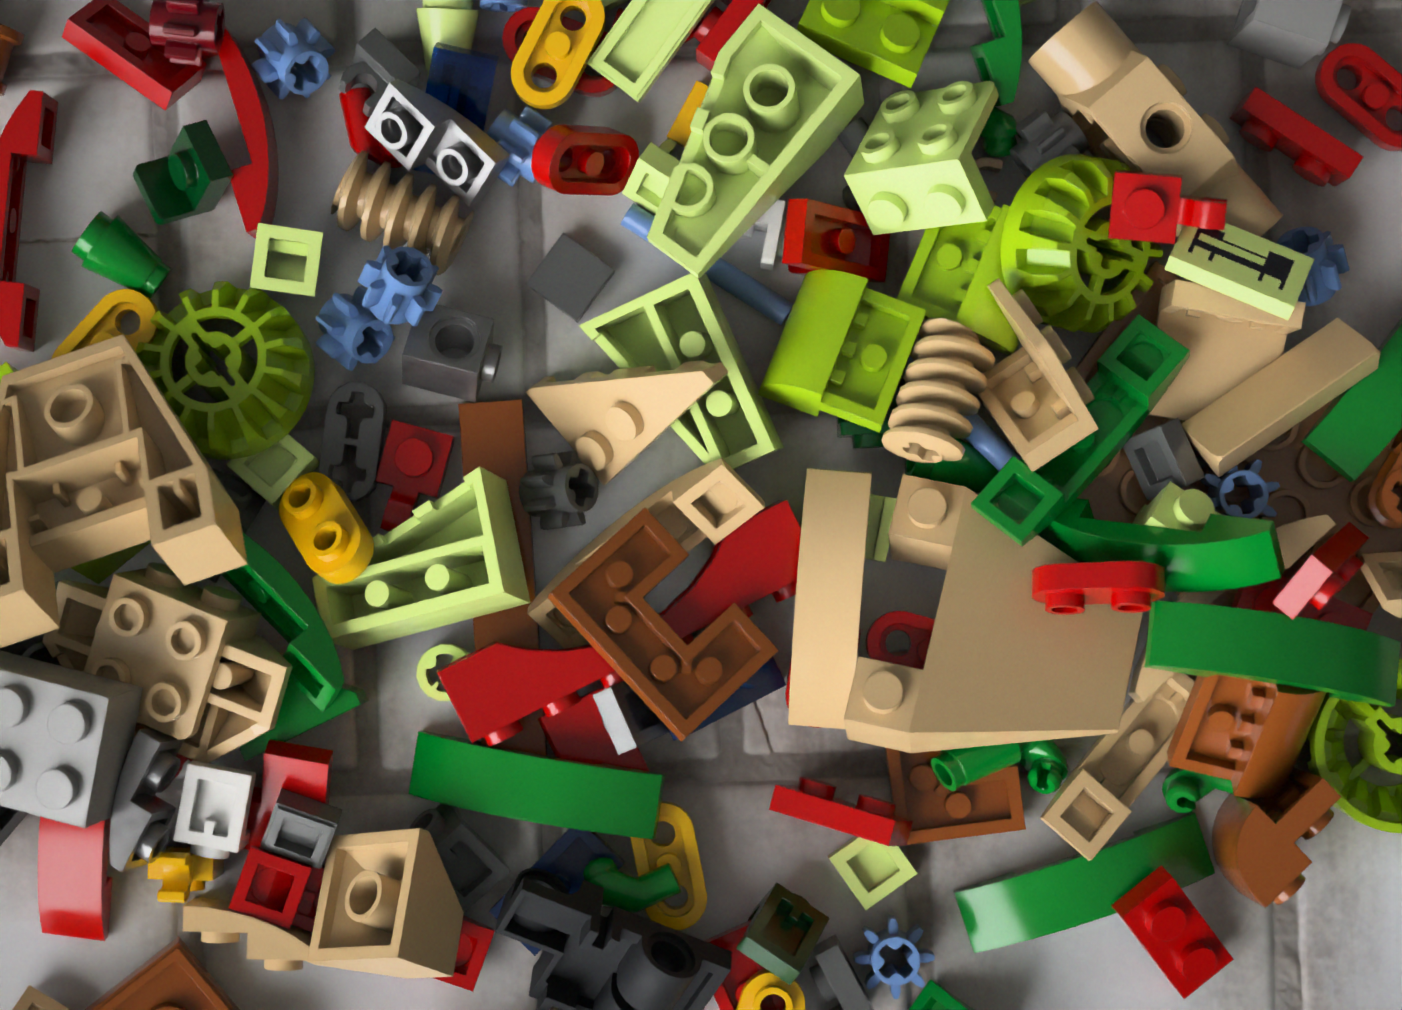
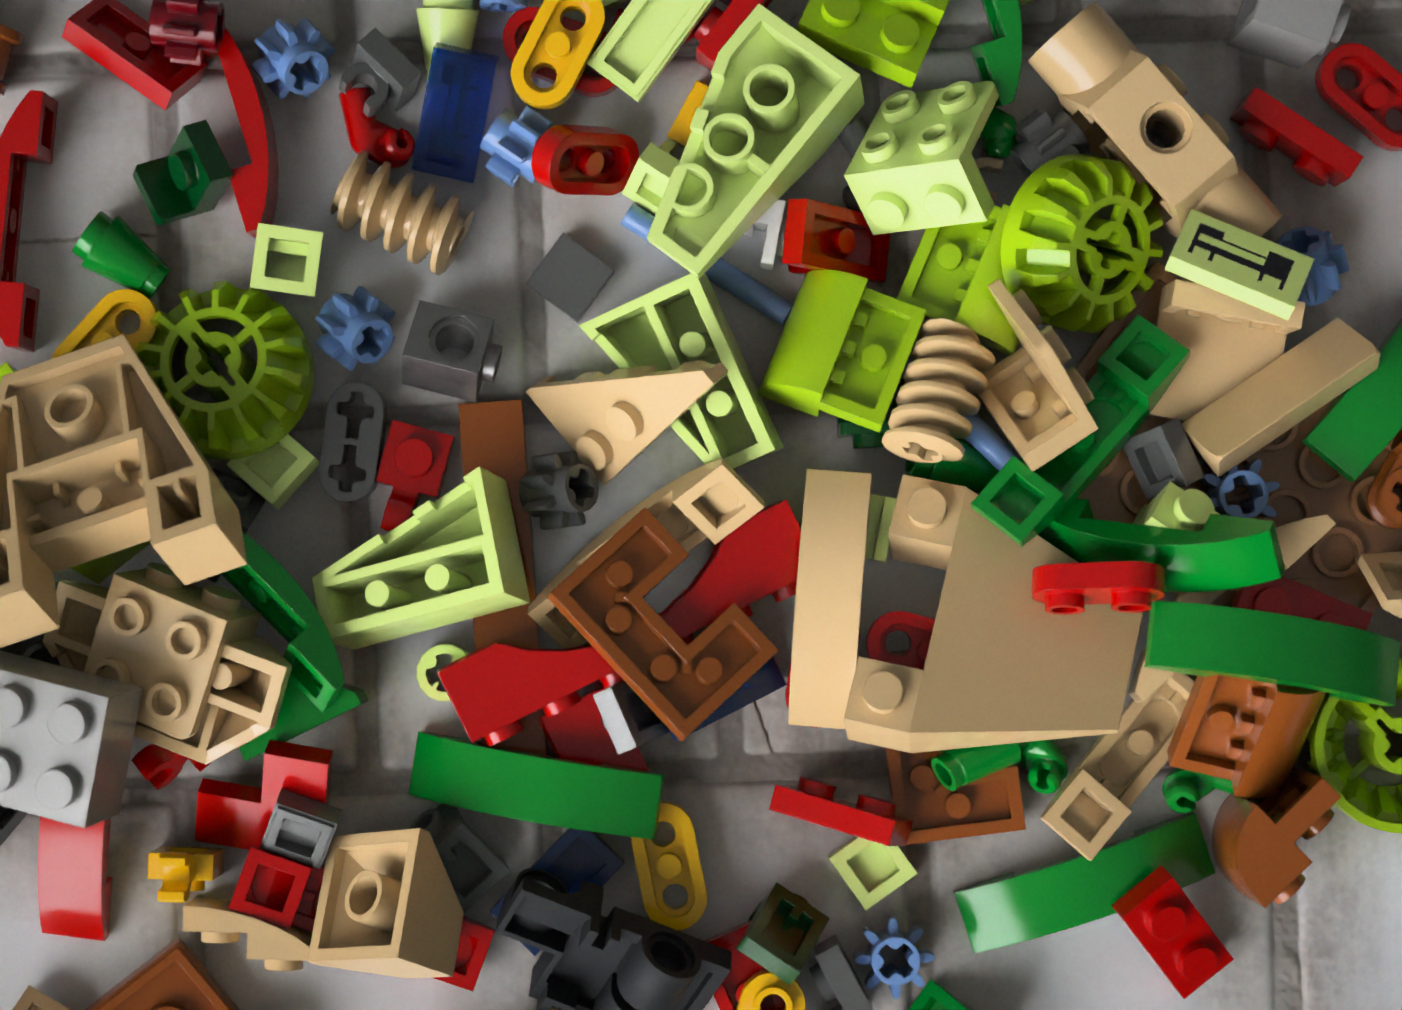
flat silver slope [110,728,185,872] -> none
white bracket [173,760,256,859] -> none
yellow plate [279,472,374,584] -> none
medium blue gear [358,245,443,327] -> none
flat silver slope [364,79,511,207] -> none
green arm [583,857,682,913] -> none
red plate [1108,170,1227,244] -> none
red plate [1272,522,1369,620] -> none

